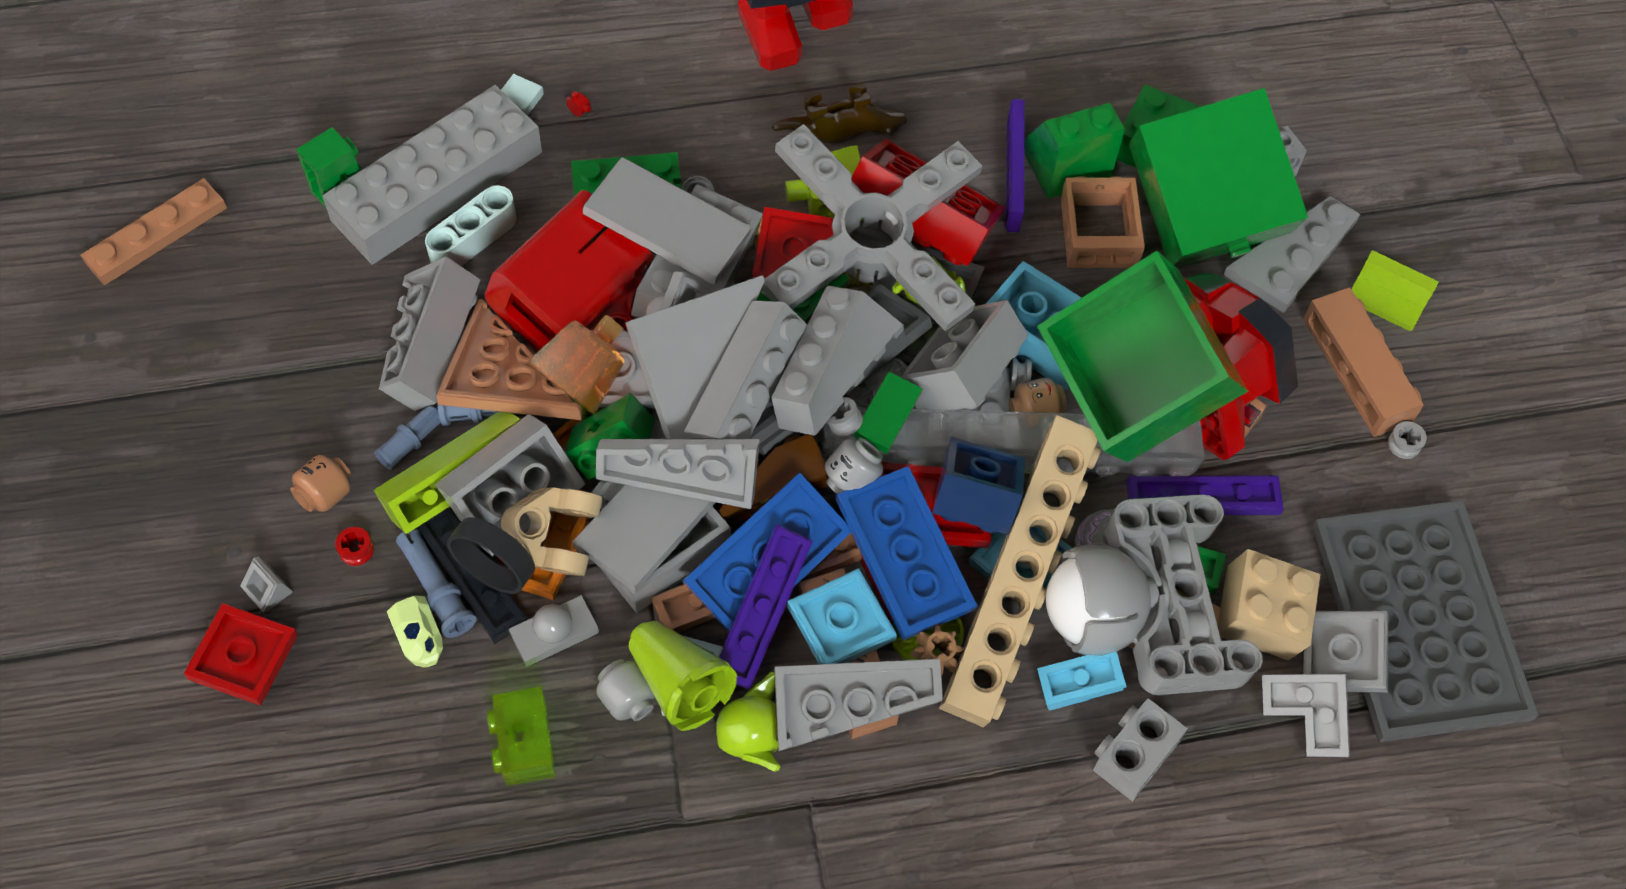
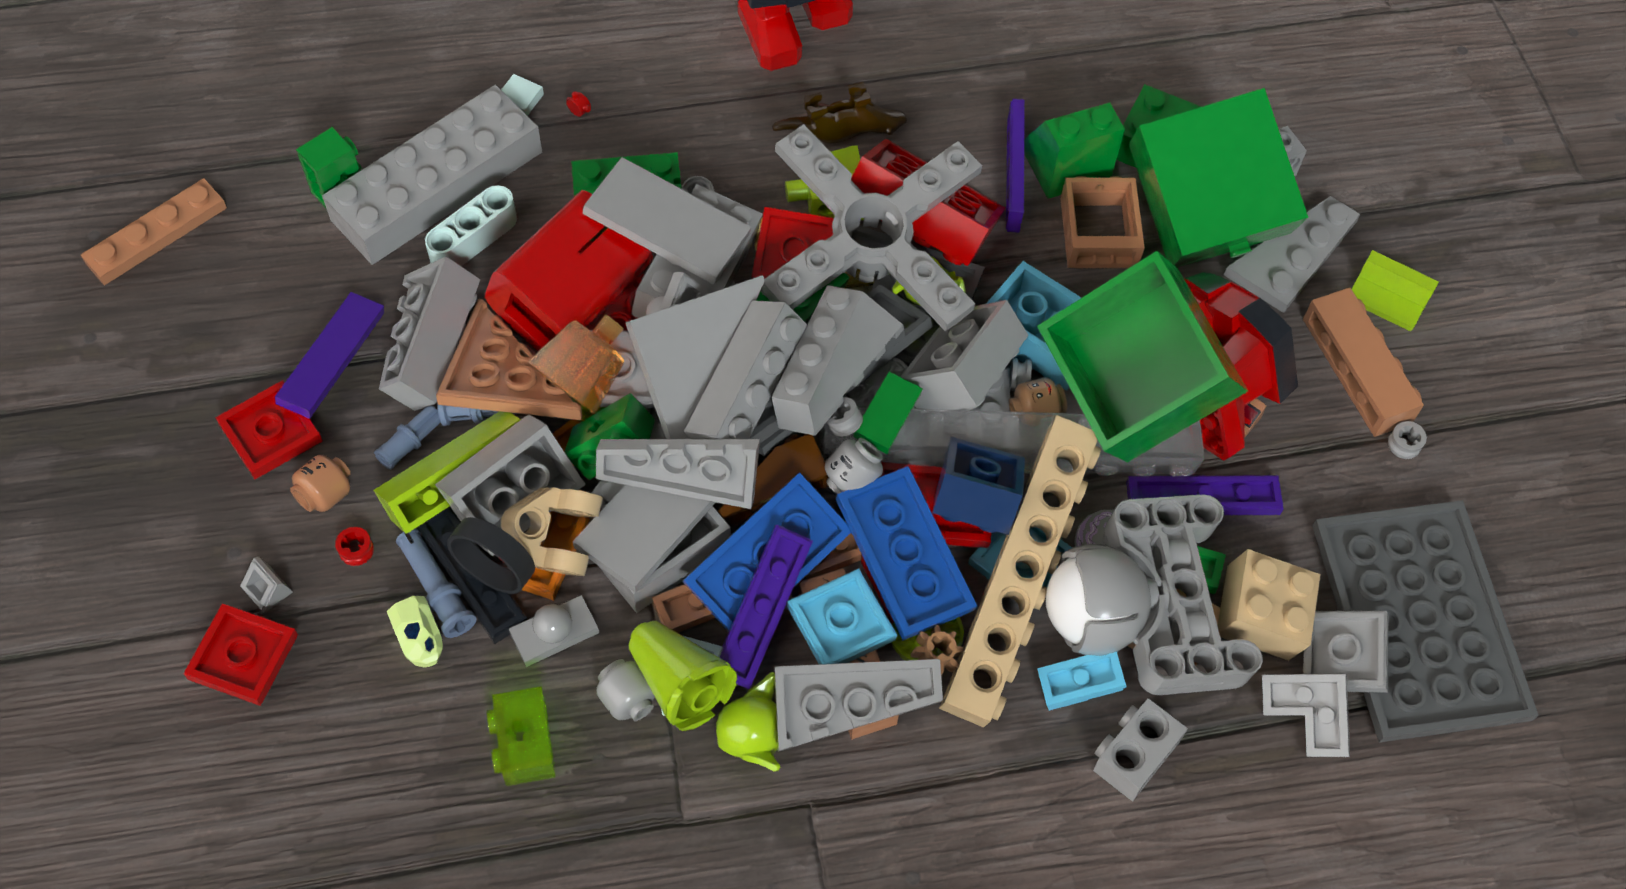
none -> red plate [215,380,323,480]
none -> dark purple tile [275,292,384,419]

